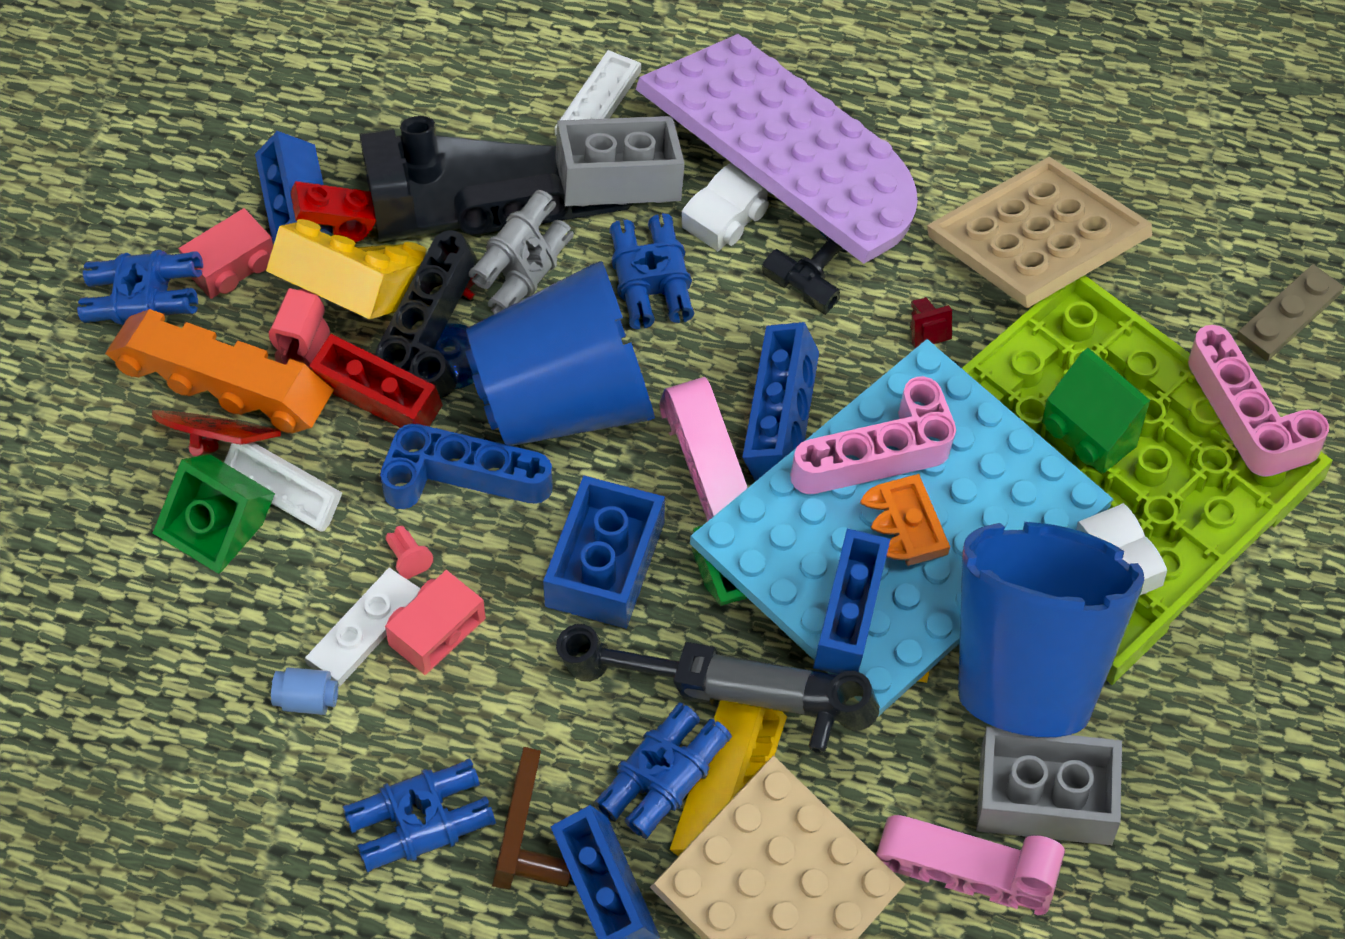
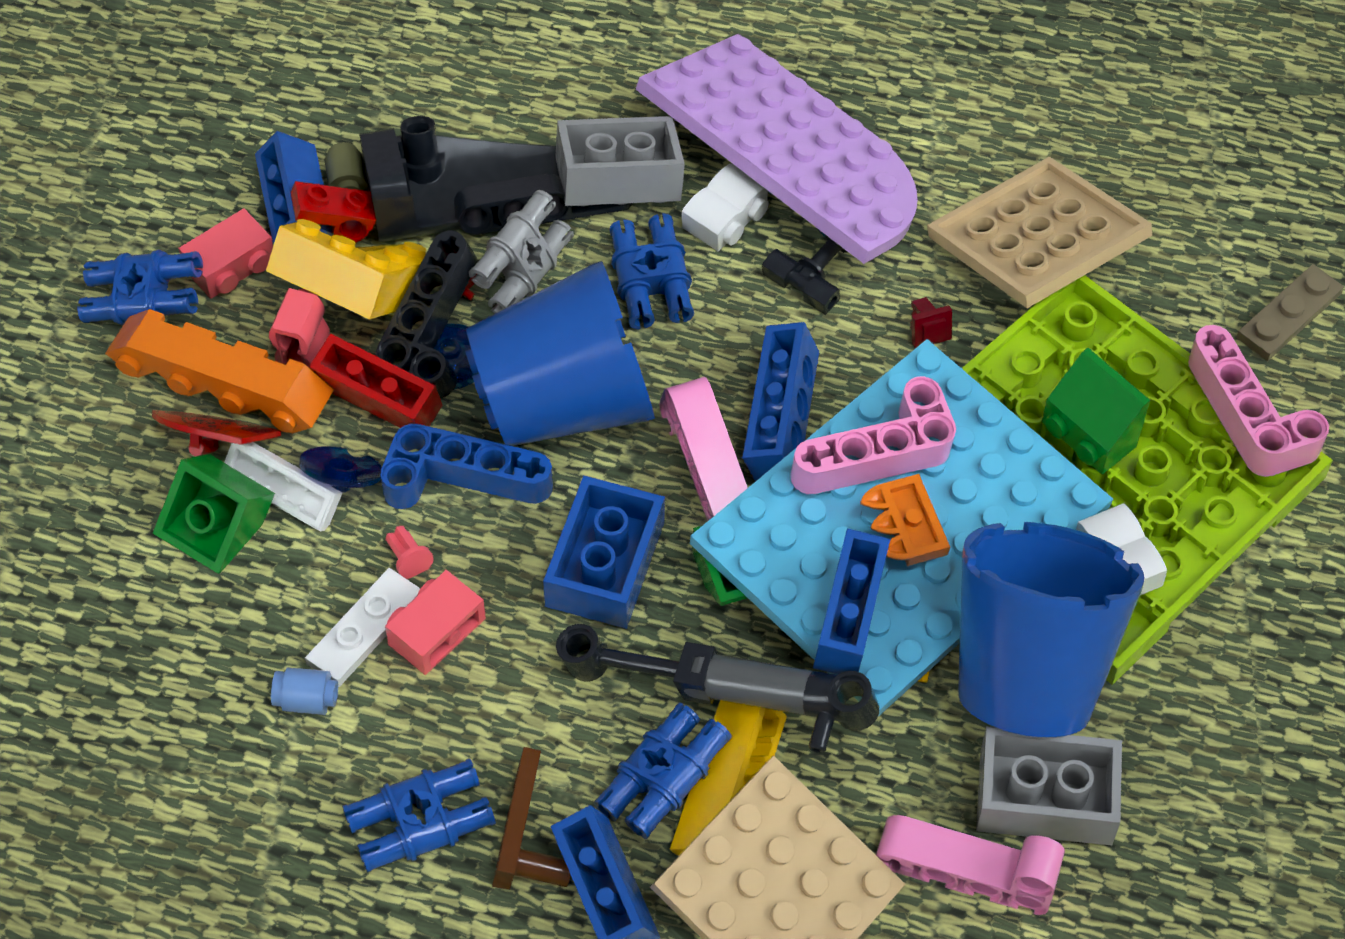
white plate [555,50,641,136] -> none
none -> clear blue dish [299,446,382,493]
none -> olive brick [325,142,367,191]

